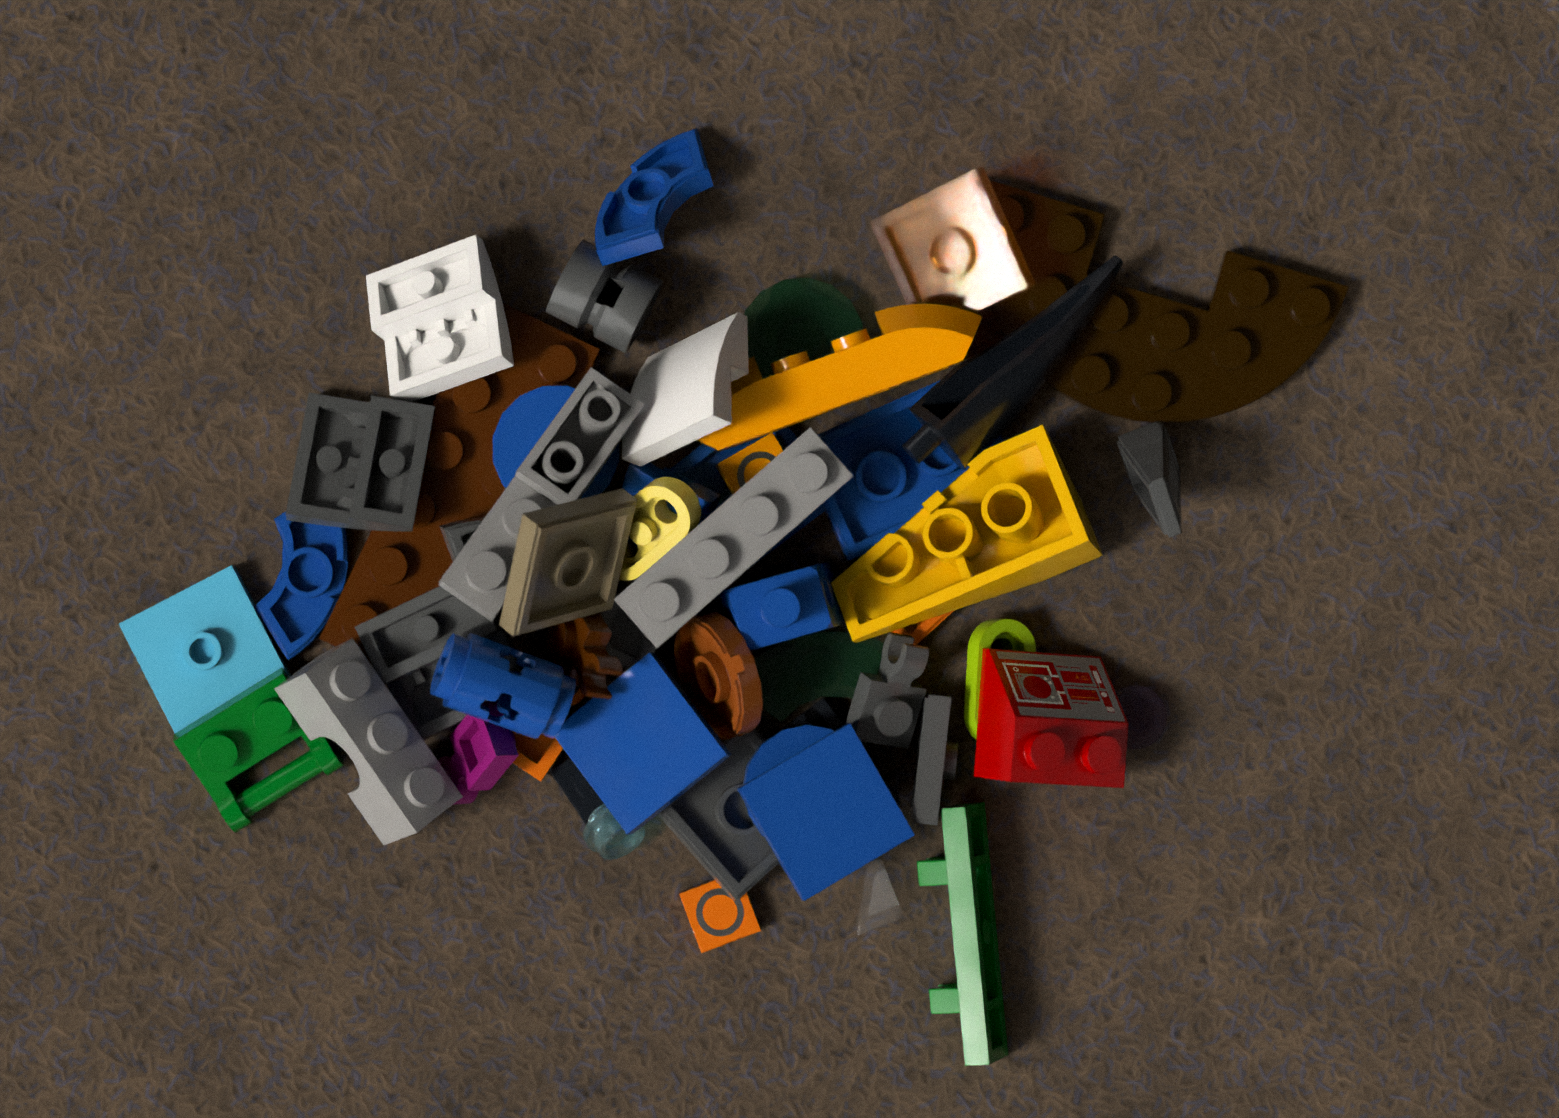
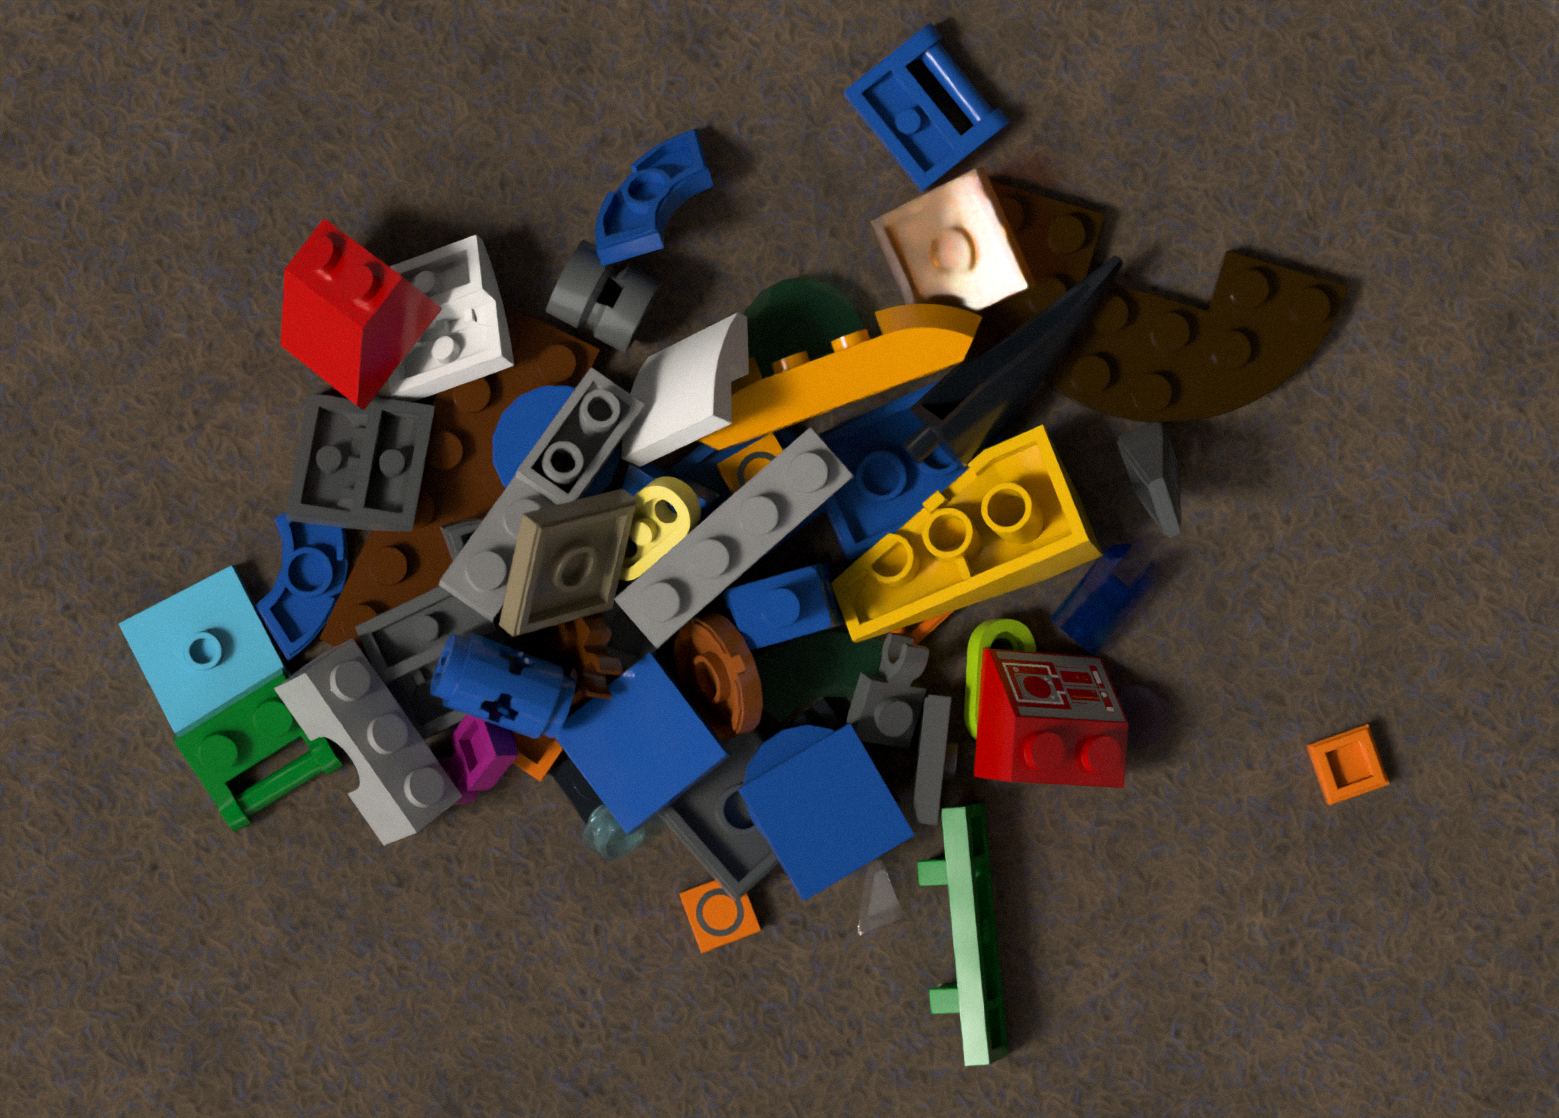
none -> red slope [280,218,442,411]
none -> blue plate [843,23,1011,194]
none -> clear blue piece [1049,543,1155,656]
none -> orange tile [1306,724,1389,805]

